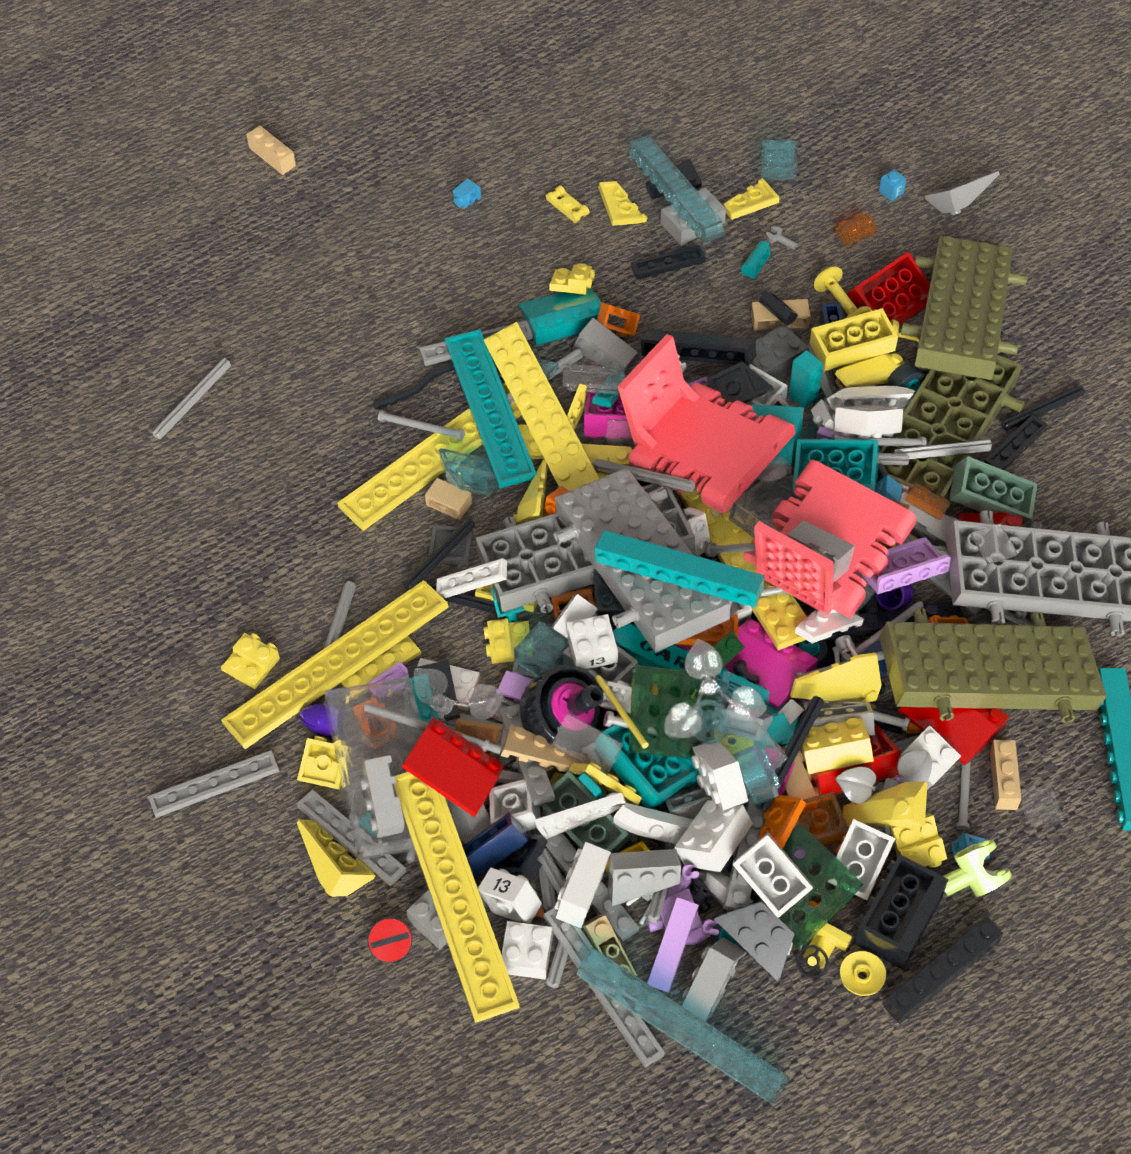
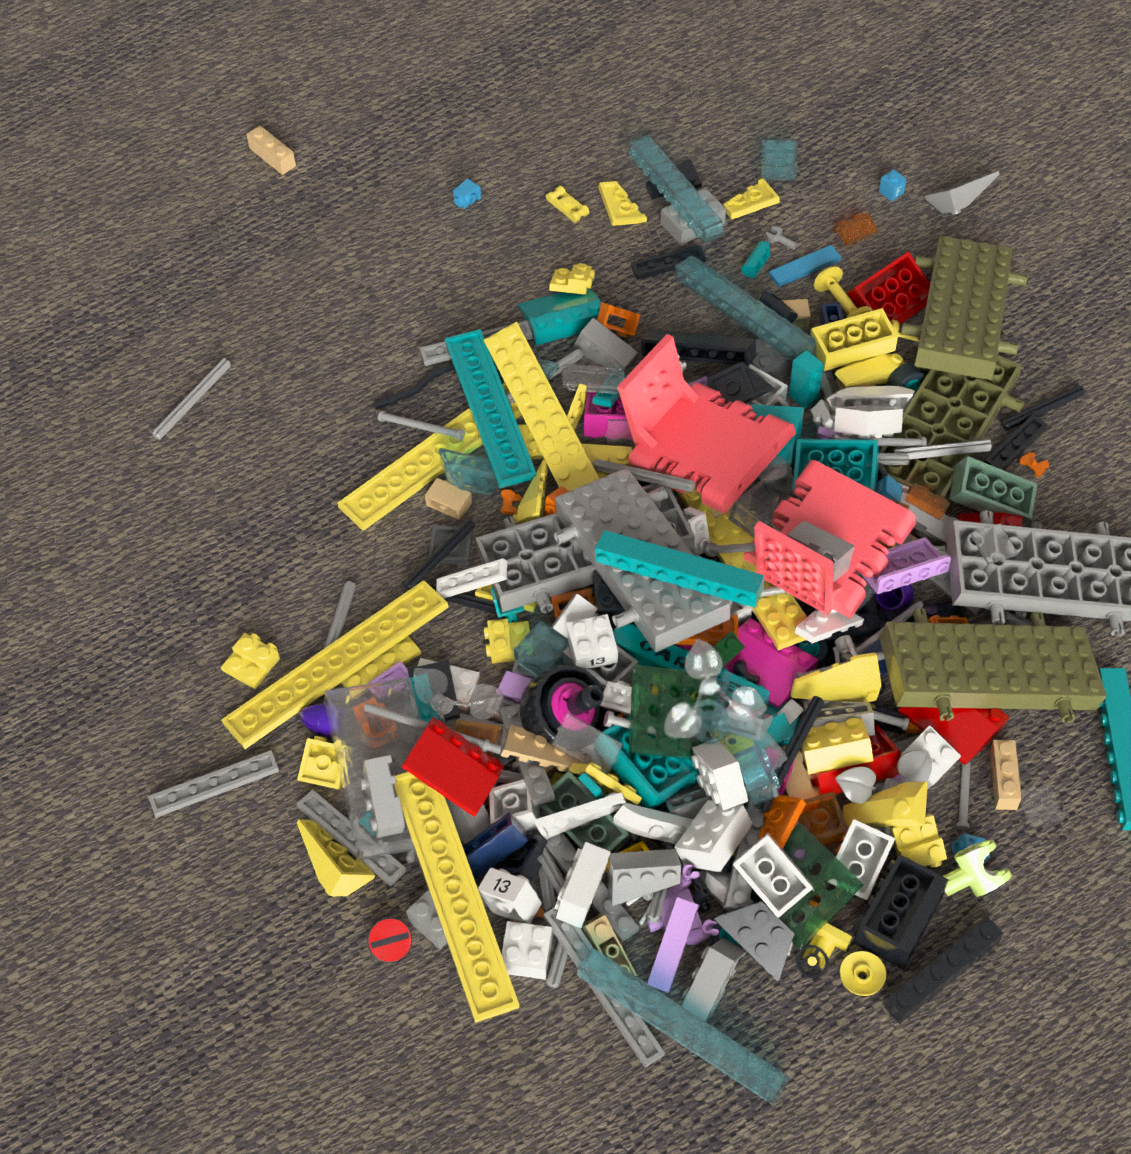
light yellow axle [595,675,648,748] -> none
none -> orange piece [500,490,522,515]
none -> clear light blue brick [675,255,816,361]
none -> dark azure tile [769,245,841,287]
none -> orange piece [1019,453,1049,477]

